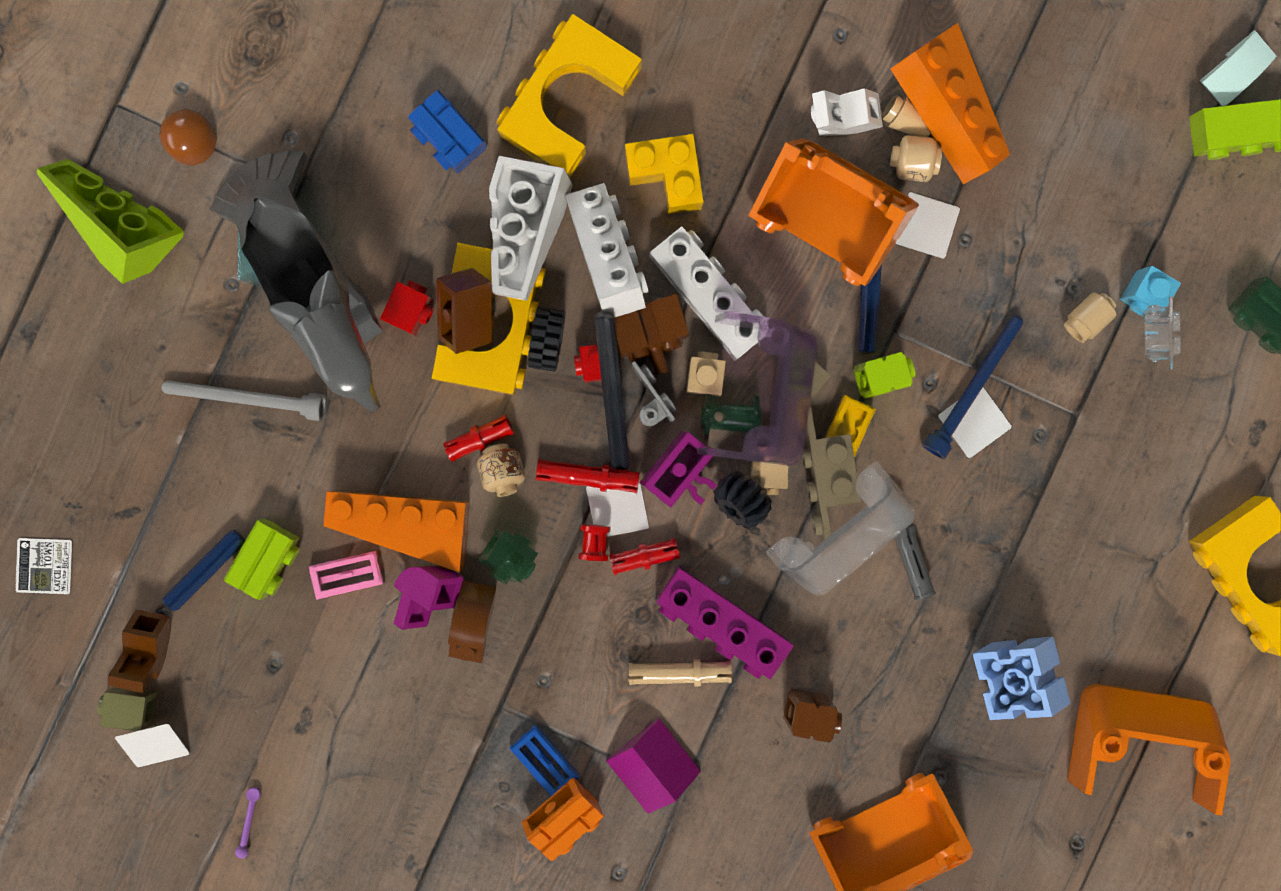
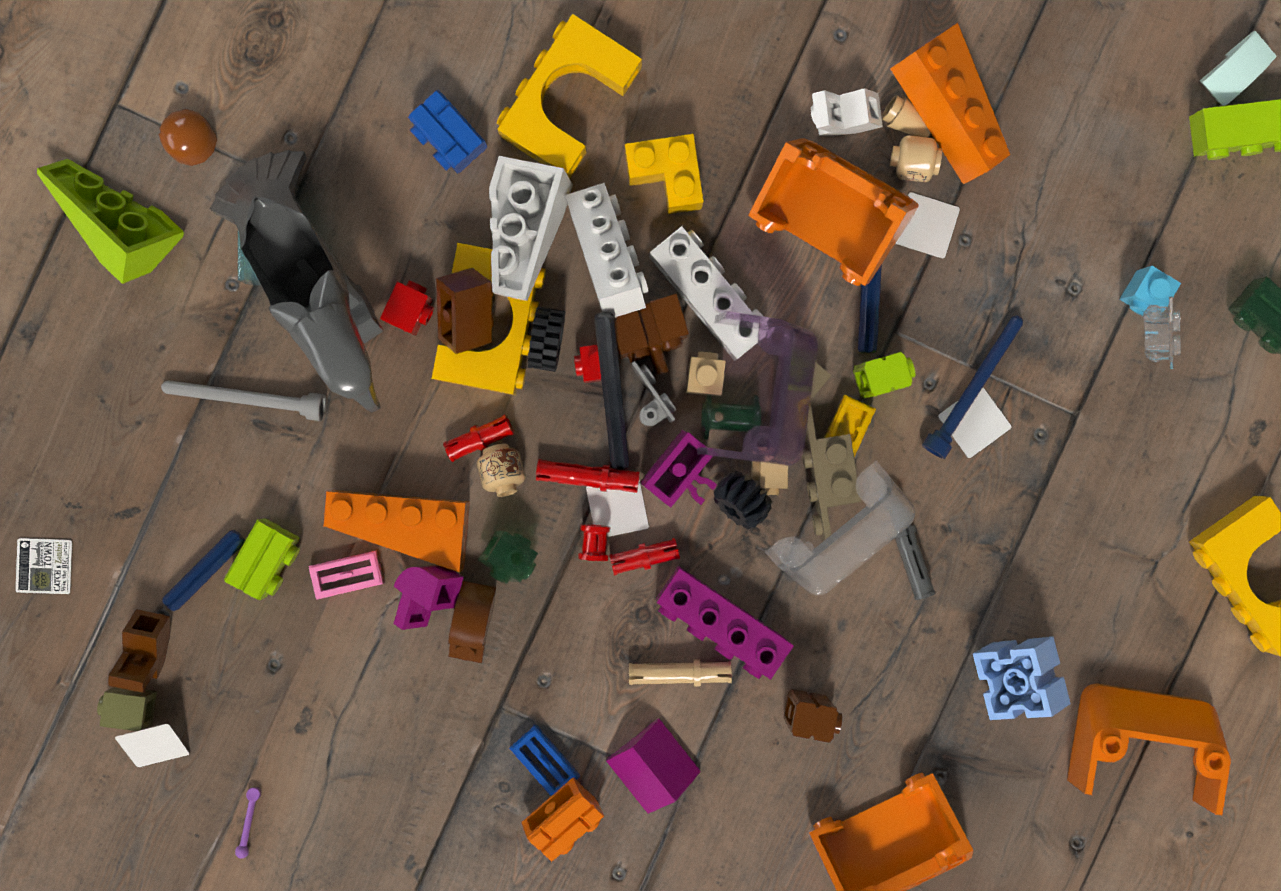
tan brick [1064,292,1117,343] -> none

